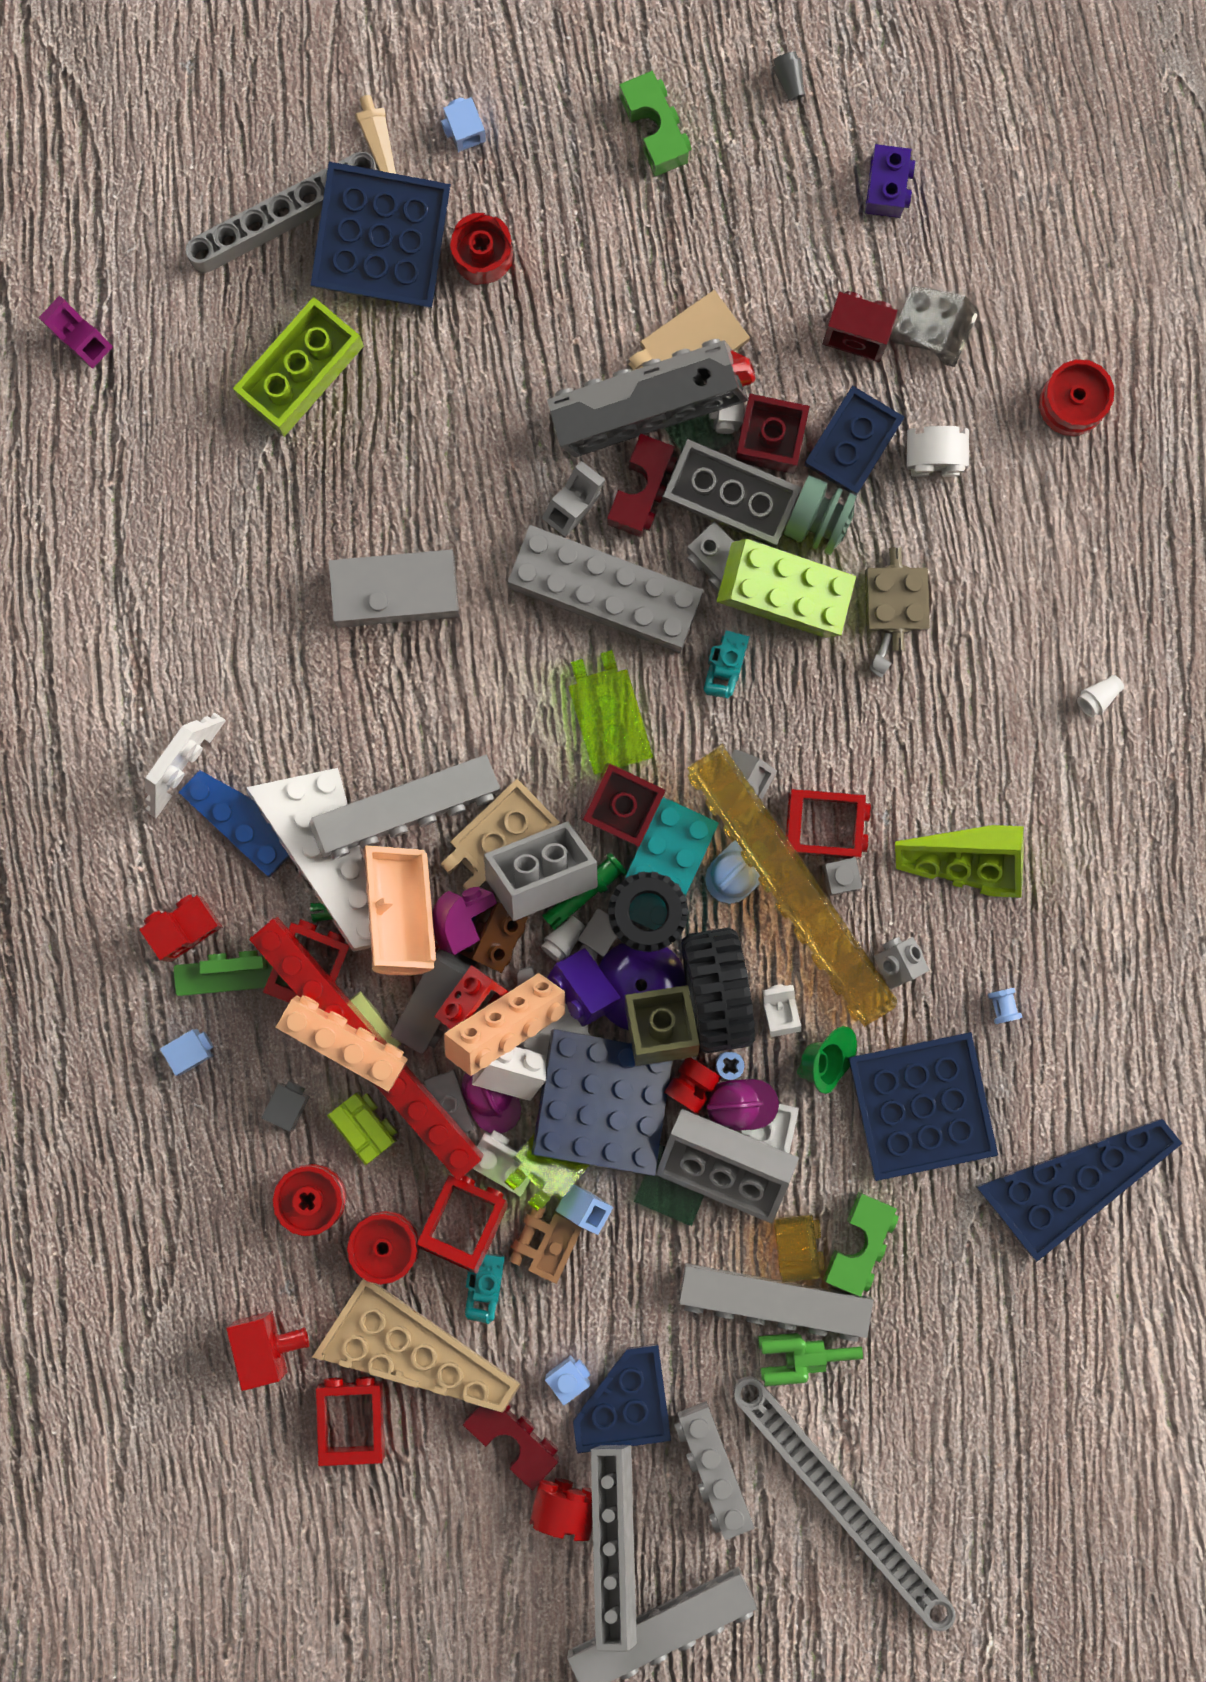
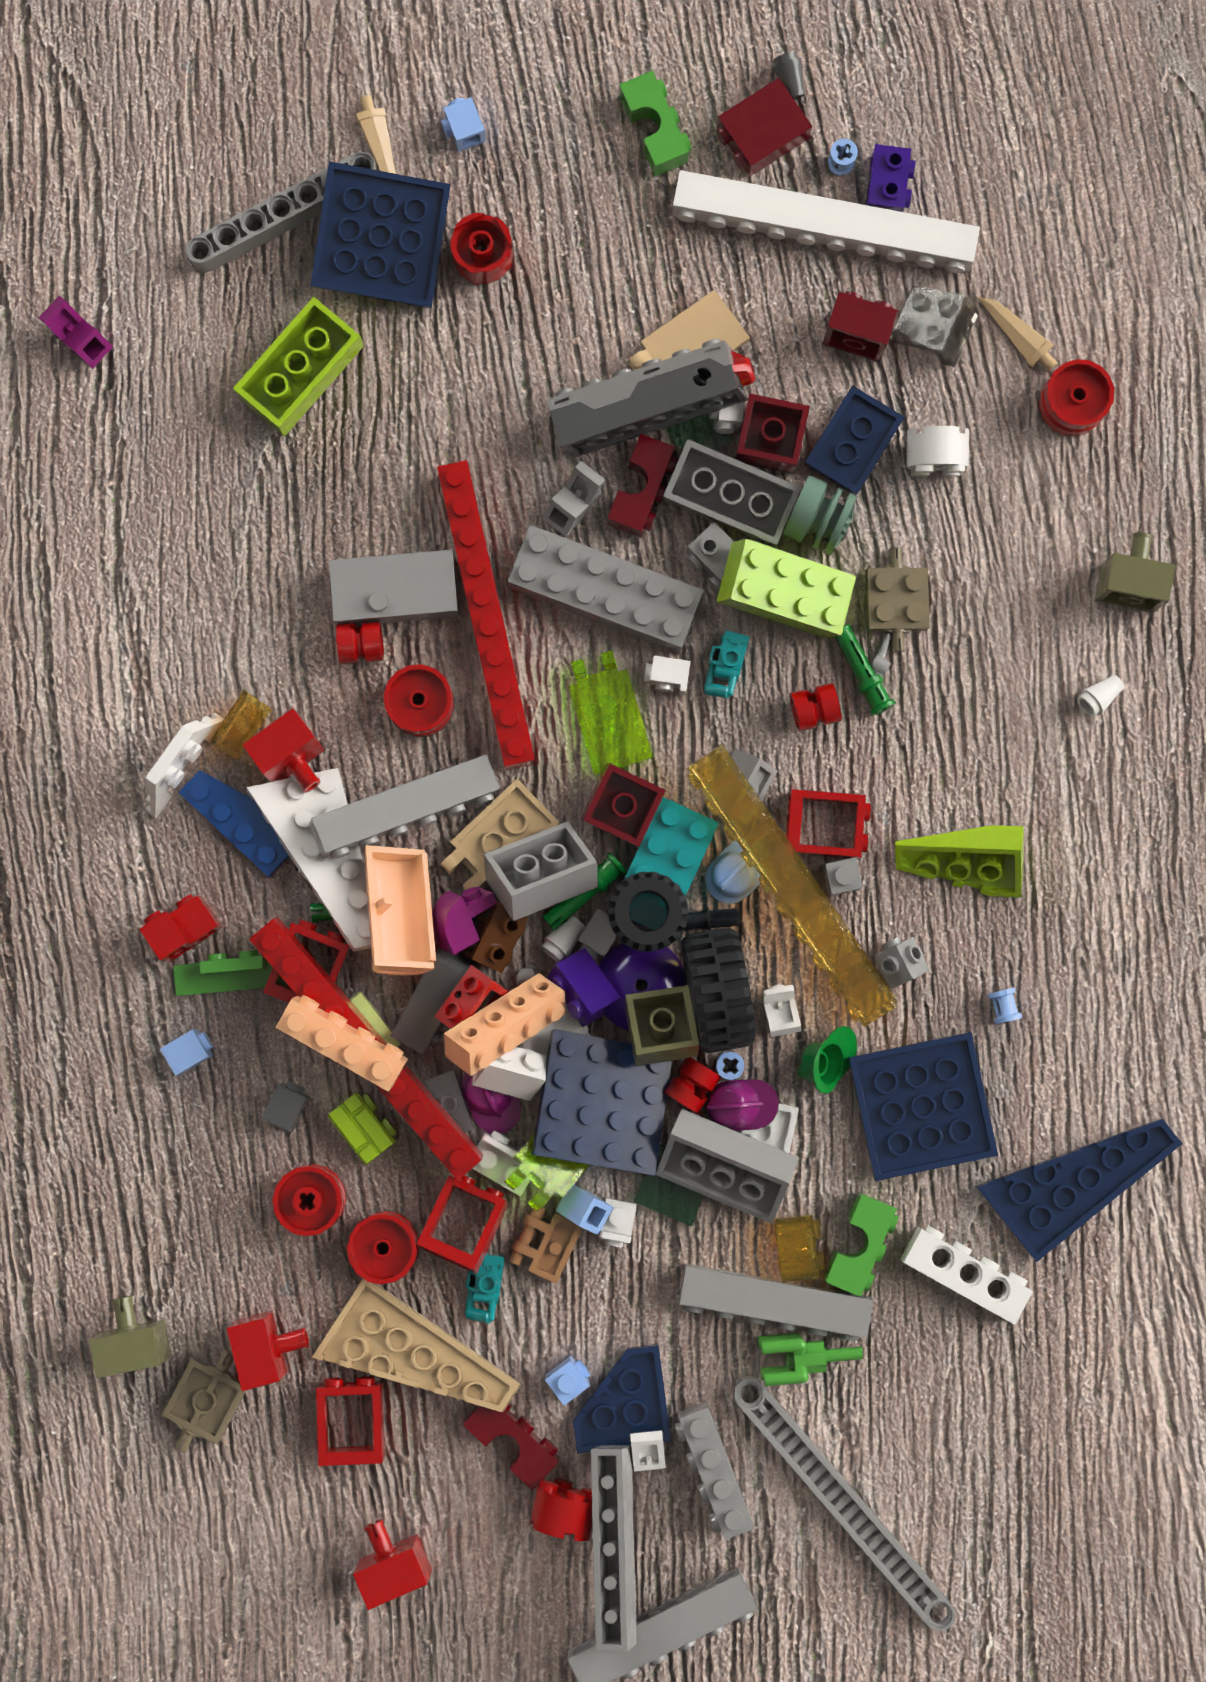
none -> olive brick [89,1295,171,1378]
none -> dark tan plate [161,1349,246,1453]
none -> clear yellow brick [211,689,272,760]
none -> red brick [242,708,325,793]
none -> red wheel [336,621,384,664]
none -> red brick [353,1519,432,1610]
none -> red wheel [384,664,455,737]
none -> red brick [437,460,536,770]
none -> white bracket [599,1198,637,1247]
none -> white bracket [630,1430,666,1472]
none -> white brick [644,656,691,696]
none -> white brick [672,170,980,273]
none -> black axle [683,907,741,931]
none -> dark red brick [715,78,812,177]
none -> red wheel [789,683,842,732]
none -> light blue bush [828,139,858,176]
none -> green pin [835,624,896,717]
none -> white brick [900,1225,1033,1325]
none -> tan bar [976,296,1058,372]
none -> olive brick [1094,532,1176,612]

